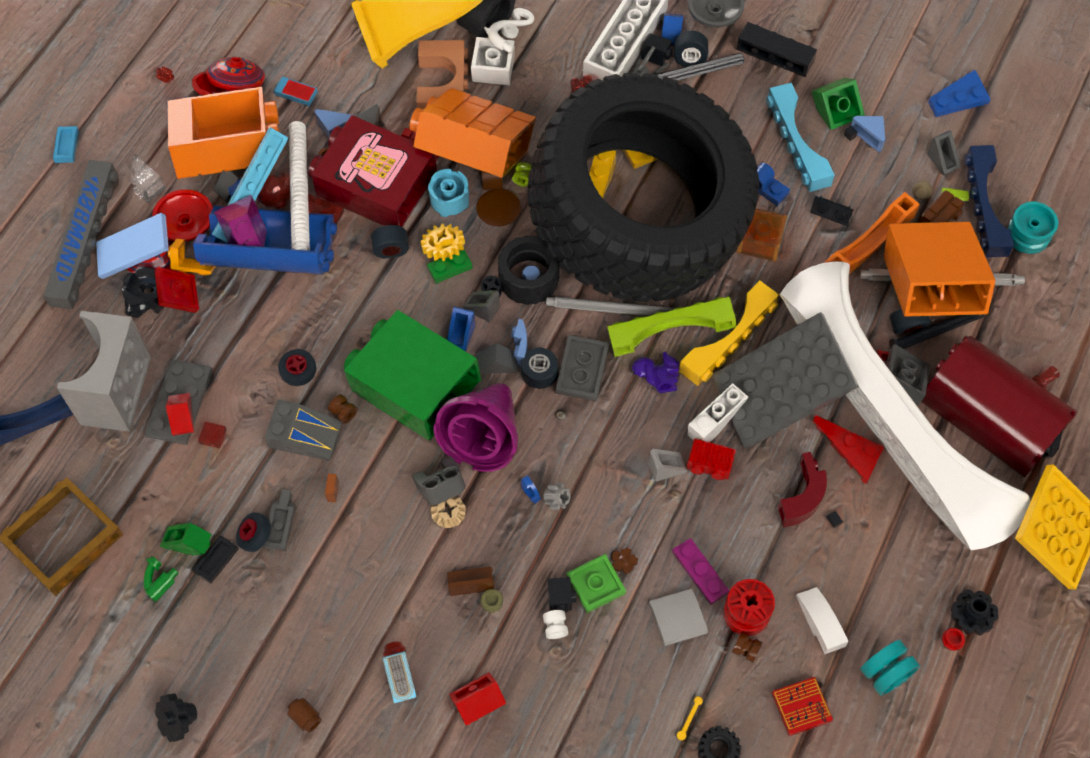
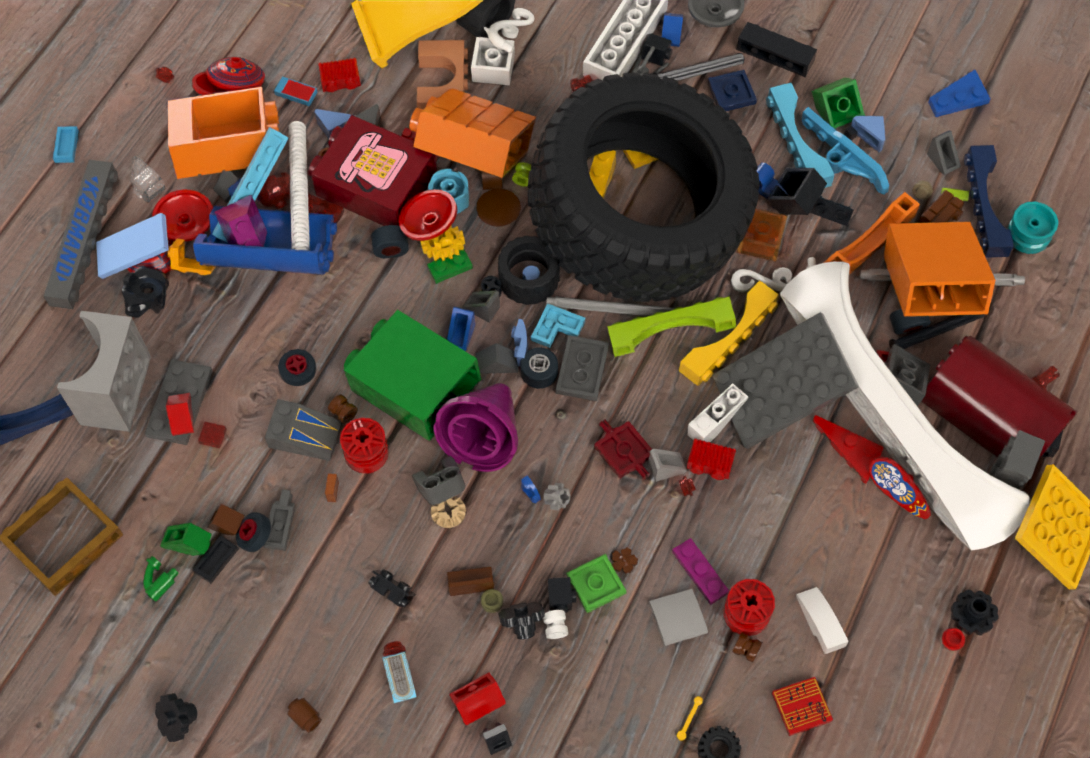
red tile [155,267,199,313] -> none
dark purple animal [632,352,679,394] -> none
black wheel [674,30,708,67] -> none
dark red arch [778,452,827,528] -> none
black piece [826,511,843,528] -> none
teal wheel [860,639,921,696] -> none
none -> reddish brown brick [207,504,245,536]
none -> red brick [318,58,361,92]
none -> red wheel [340,418,389,474]
none -> black hinge [368,569,416,608]
none -> red dish [399,189,457,241]
none -> black tile [482,723,512,755]
none -> black plant [498,602,545,640]
none -> medium azure plate [531,303,585,348]
none -> dark red plate [594,419,652,480]
none -> clear red plate [678,475,696,497]
none -> dark blue plate [707,70,757,111]
none -> white plant [731,257,816,293]
none -> black piece [767,168,827,215]
none -> dark azure piece [802,107,889,195]
none -> shield [869,457,931,519]
none -> dark grey wedge [989,430,1045,489]

